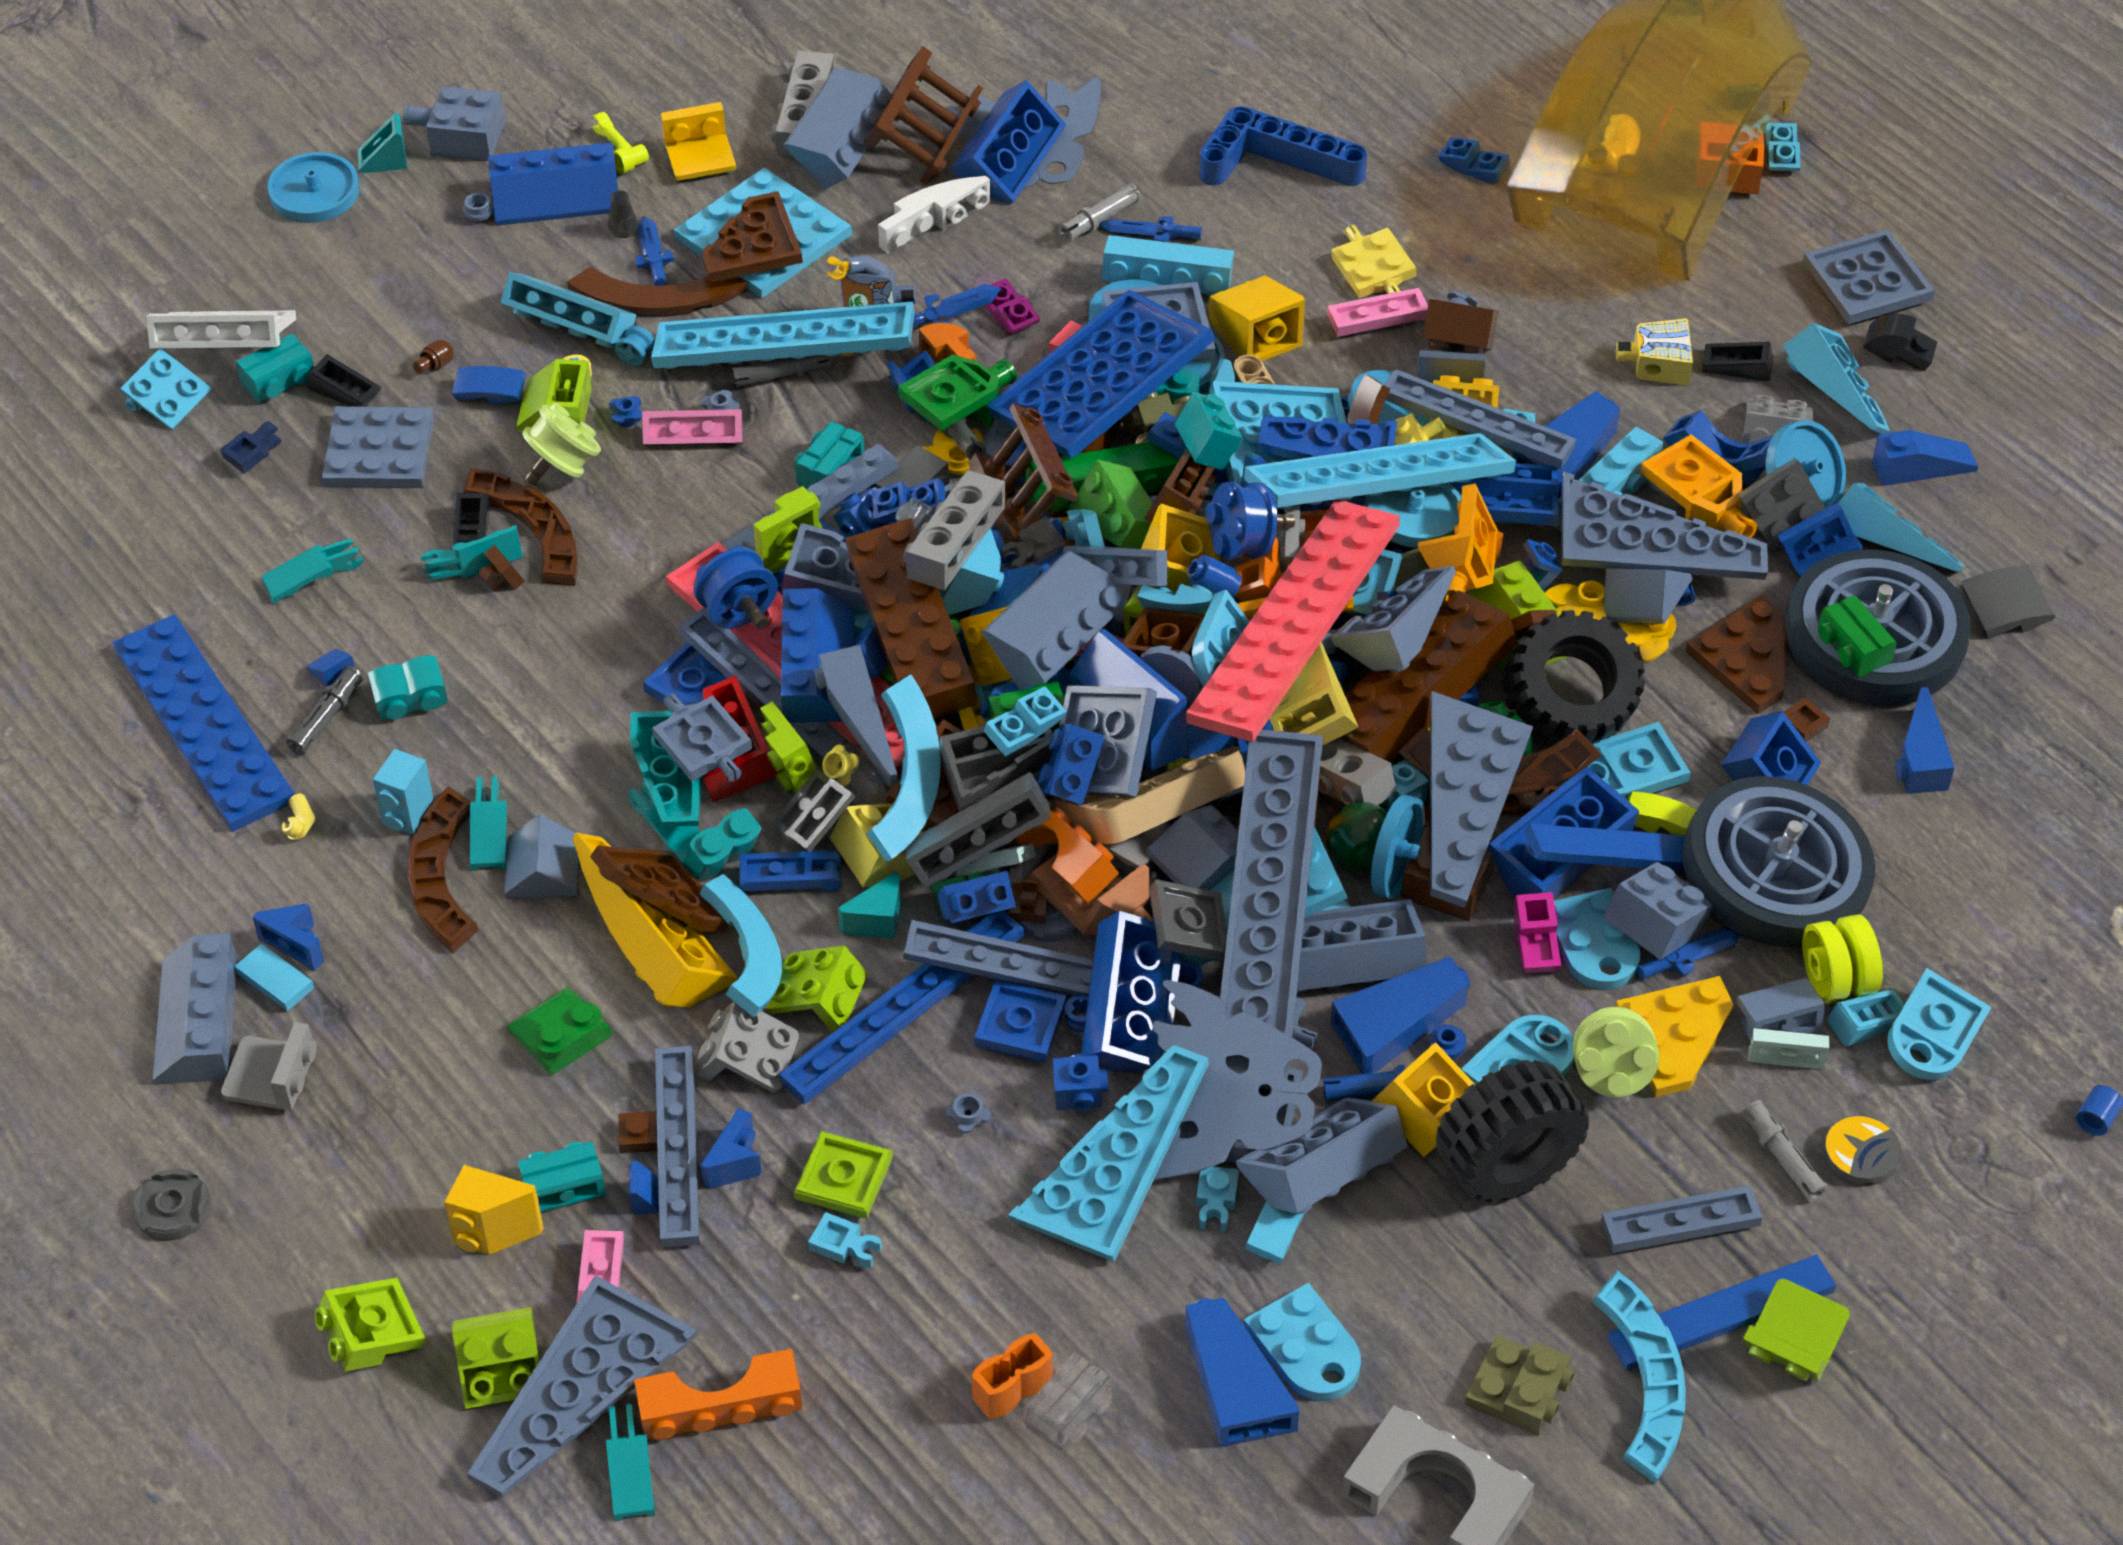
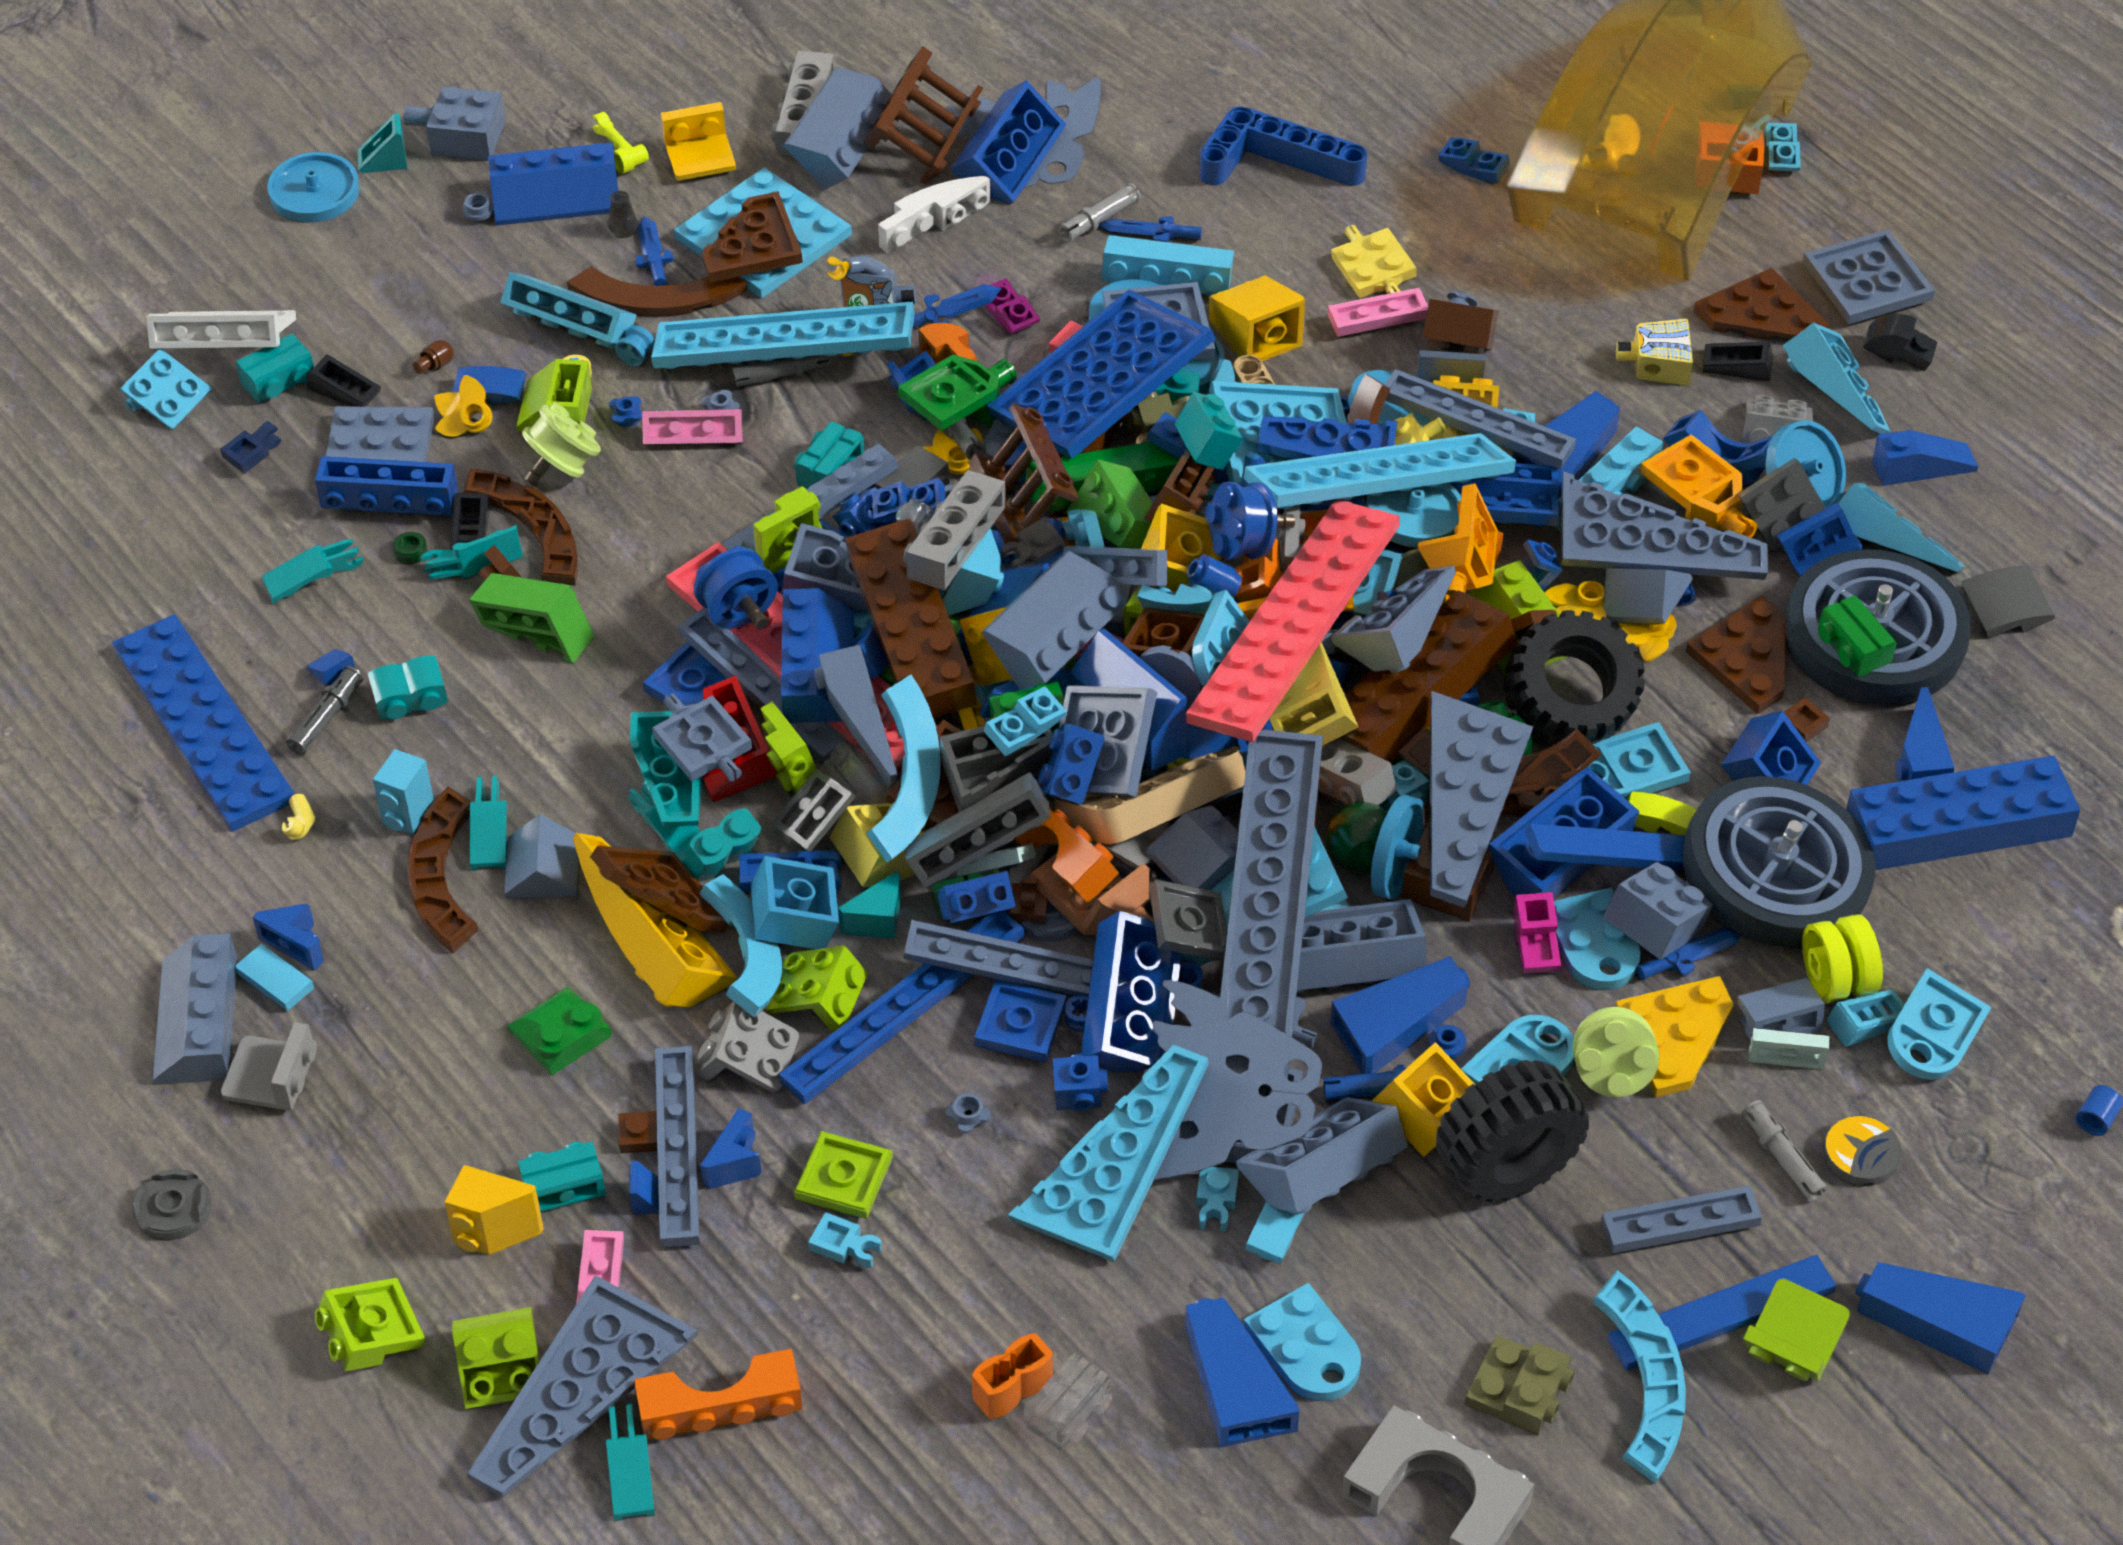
light yellow plate [822,745,859,787] -> none
none -> blue brick [315,456,459,516]
none -> dark green tile [393,532,428,565]
none -> yellow plate [434,375,493,437]
none -> bright green wedge [469,573,595,663]
none -> dark azure brick [751,856,839,949]
none -> reddish brown plate [1693,268,1831,340]
none -> blue brick [1846,755,2080,870]
none -> blue slope [1855,1262,2026,1374]

